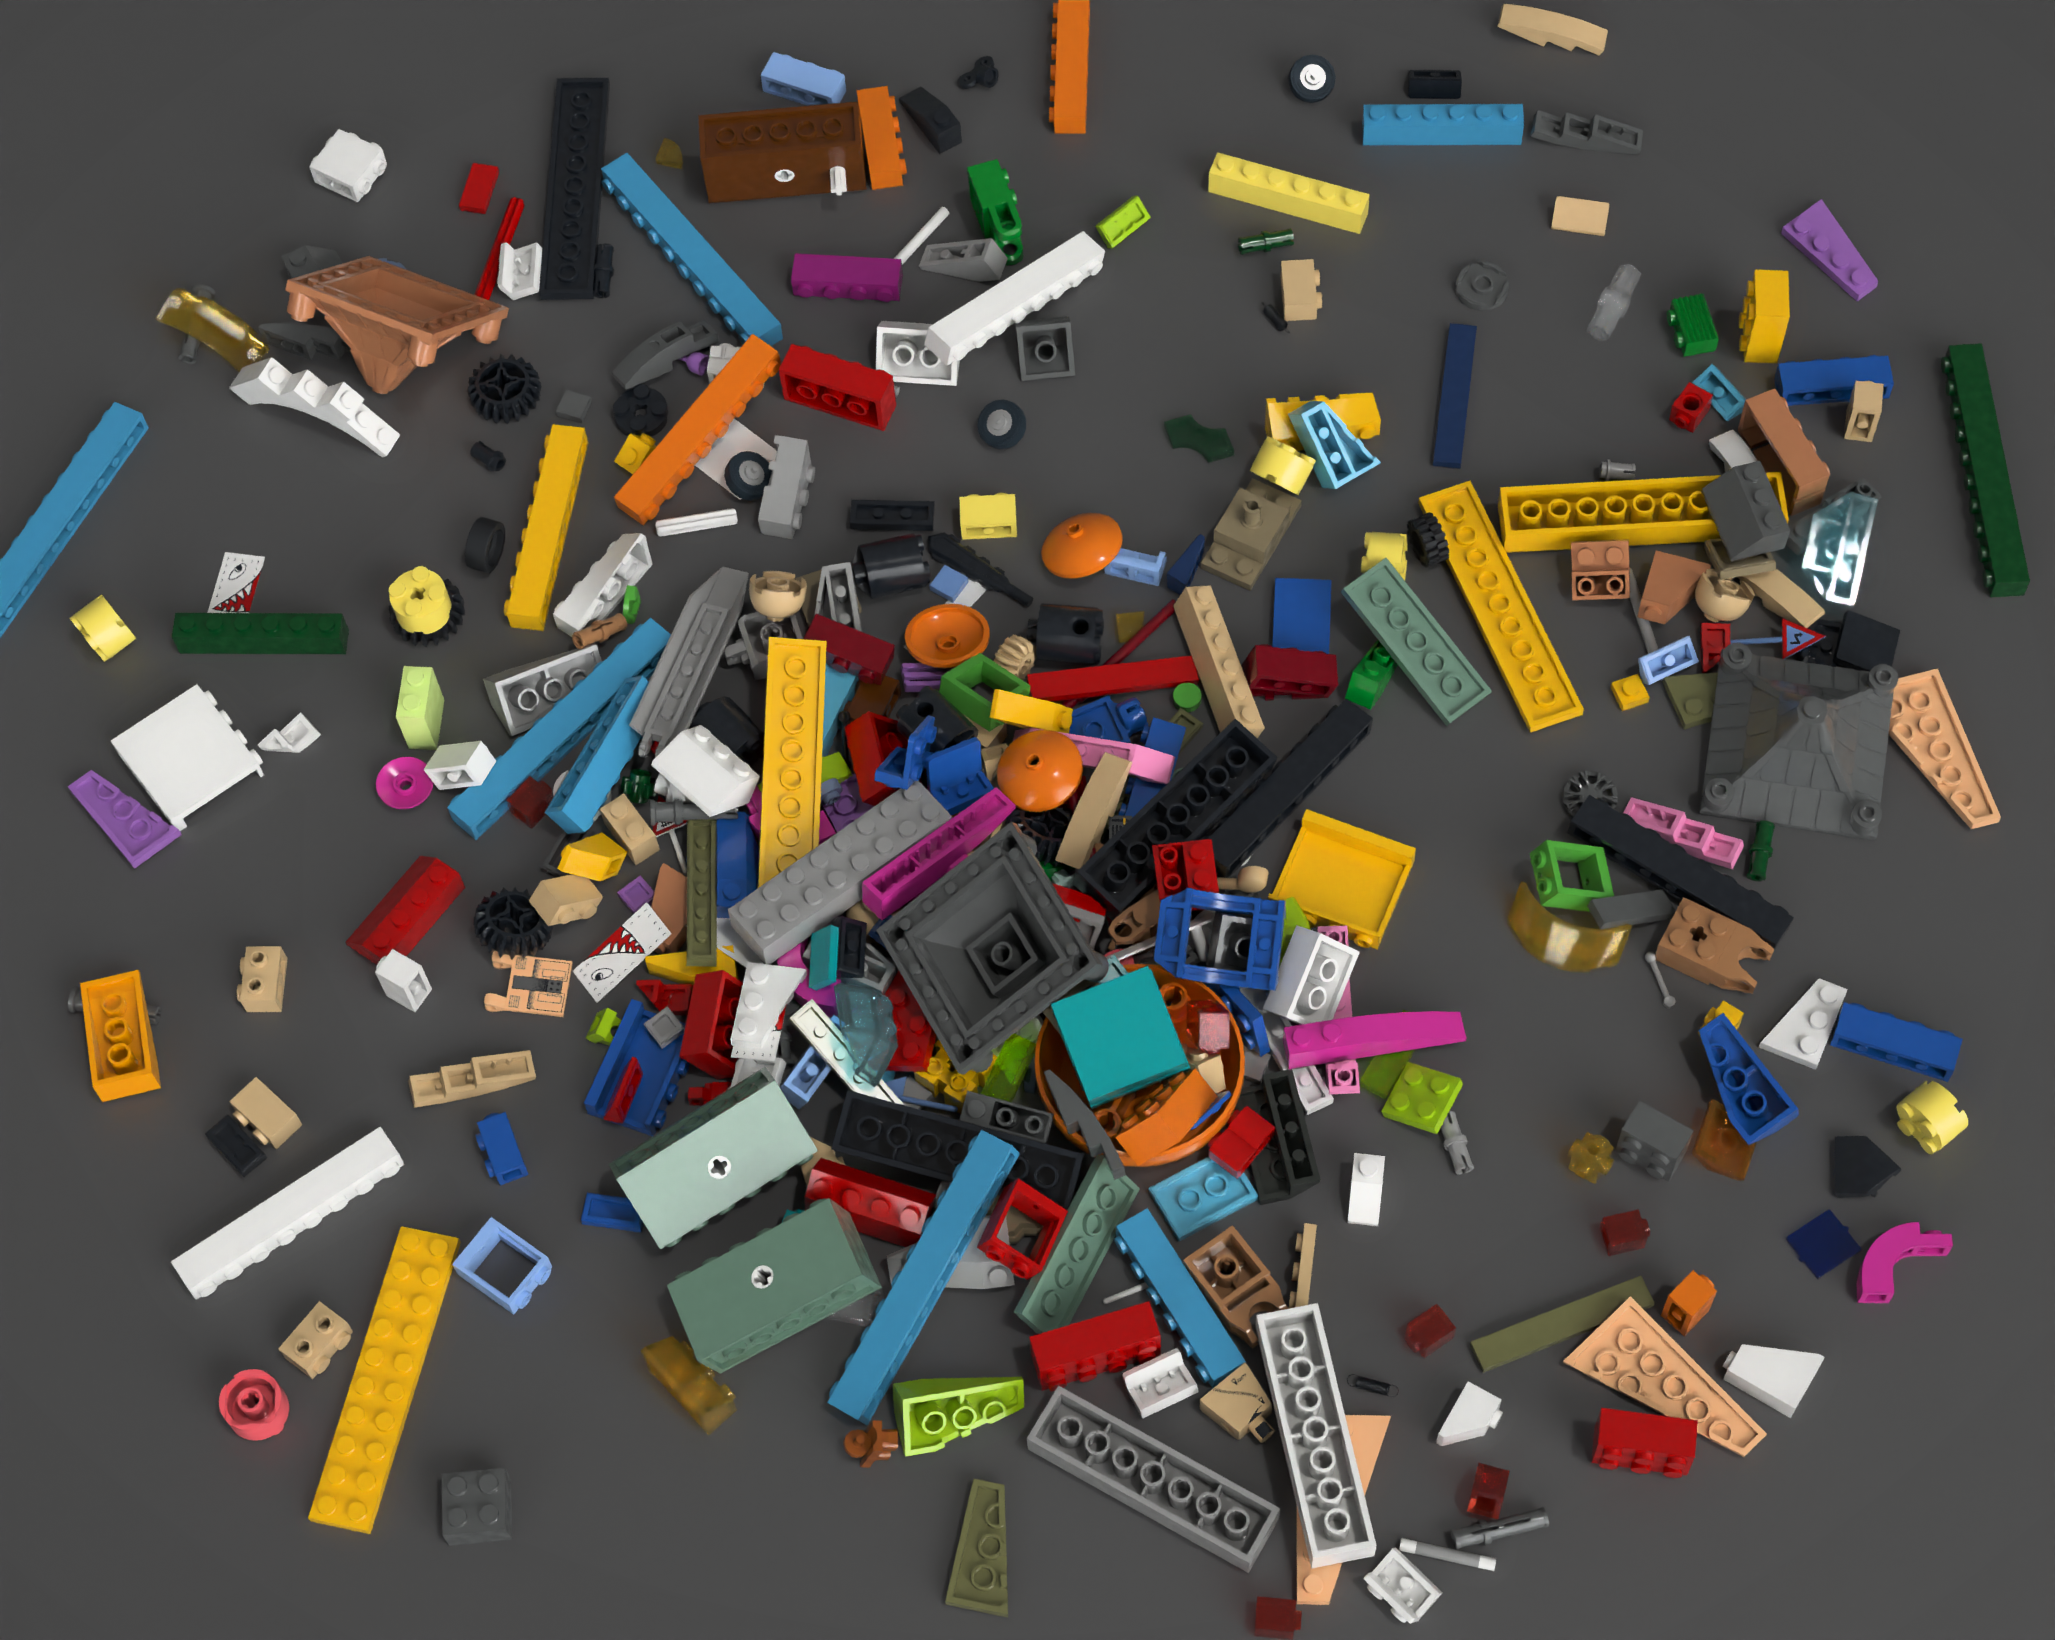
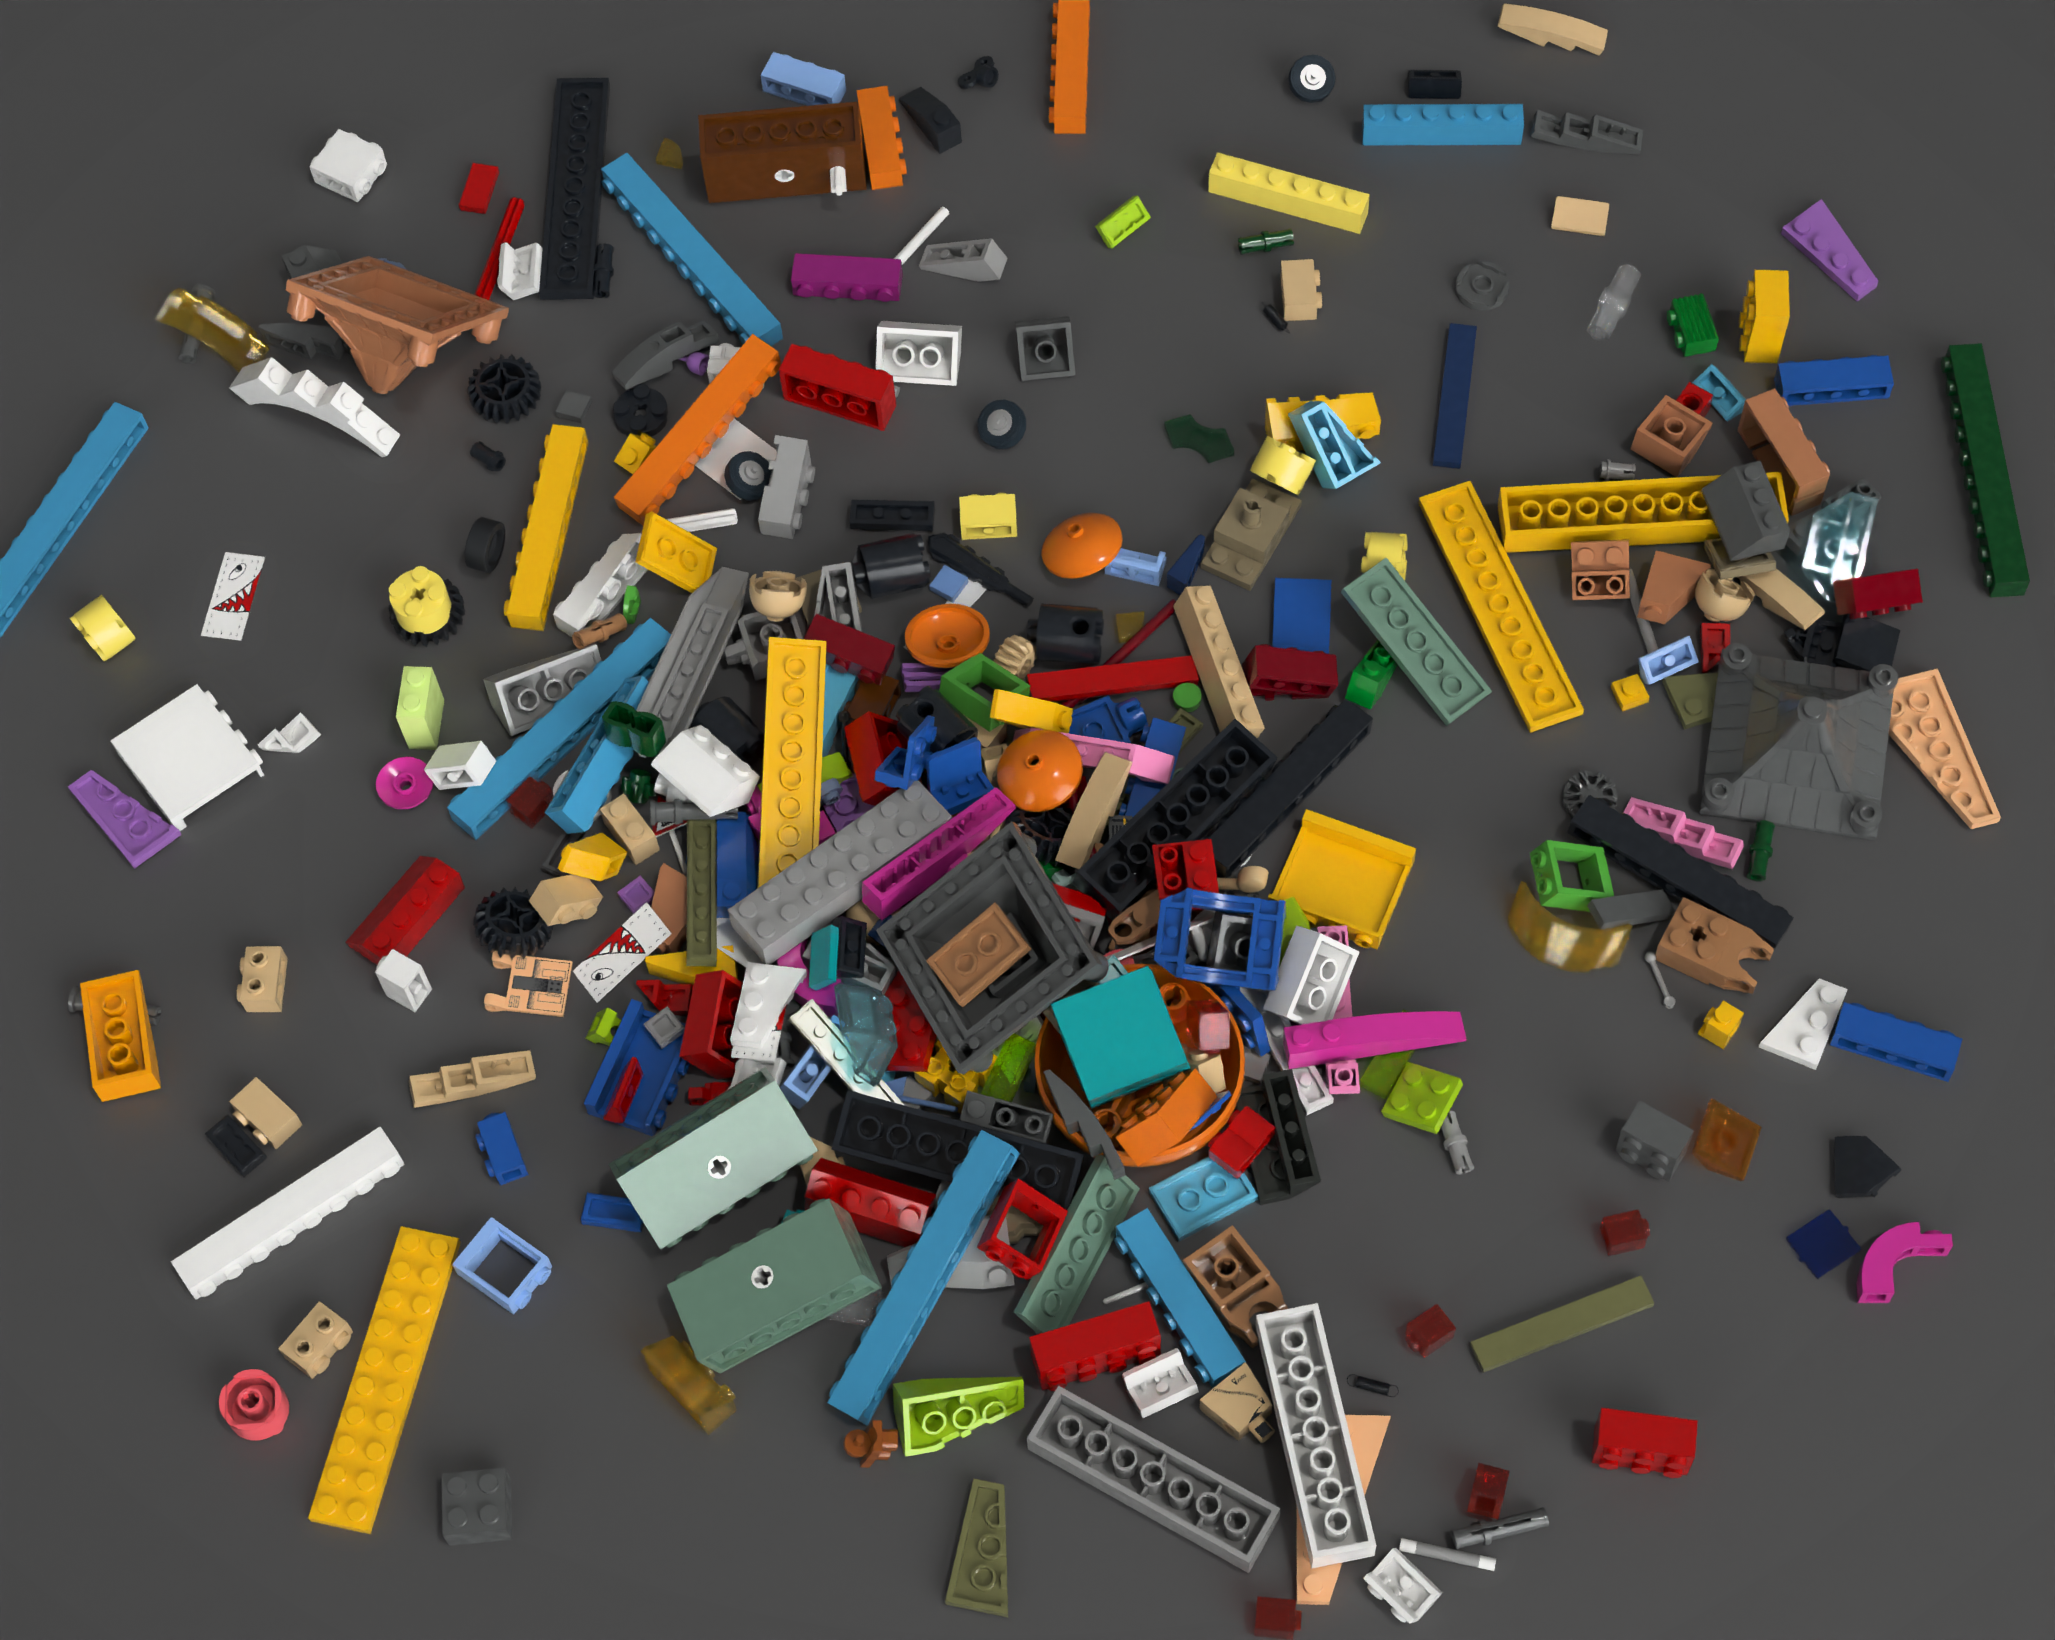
dark green brick [172,613,349,654] -> none
white brick [925,231,1105,366] -> none
green brick [967,159,1024,265] -> none
tan plate [1289,1223,1317,1309] -> none
white slope [1347,1153,1385,1226] -> none
black tyre [1407,512,1450,568] -> none
white slope [1436,1381,1503,1446] -> none
light nougat wing [1563,1296,1767,1457] -> none
clear yellow brick [1568,1132,1615,1184] -> none
orange brick [1661,1270,1717,1337] -> none
blue wedge [1699,1013,1799,1146] -> none
white slope [1709,430,1758,472] -> none
white slope [1723,1344,1825,1418] -> none
piece [1730,618,1826,659] -> none
tan brick [1844,381,1884,442] -> none
light yellow brick [1896,1081,1968,1155] -> none
none -> dark green brick [602,701,666,757]
none -> yellow tile [635,511,717,593]
none -> medium nougat tile [926,902,1032,1007]
none -> nougat slope [1630,395,1713,477]
none -> dark red brick [1833,568,1923,619]

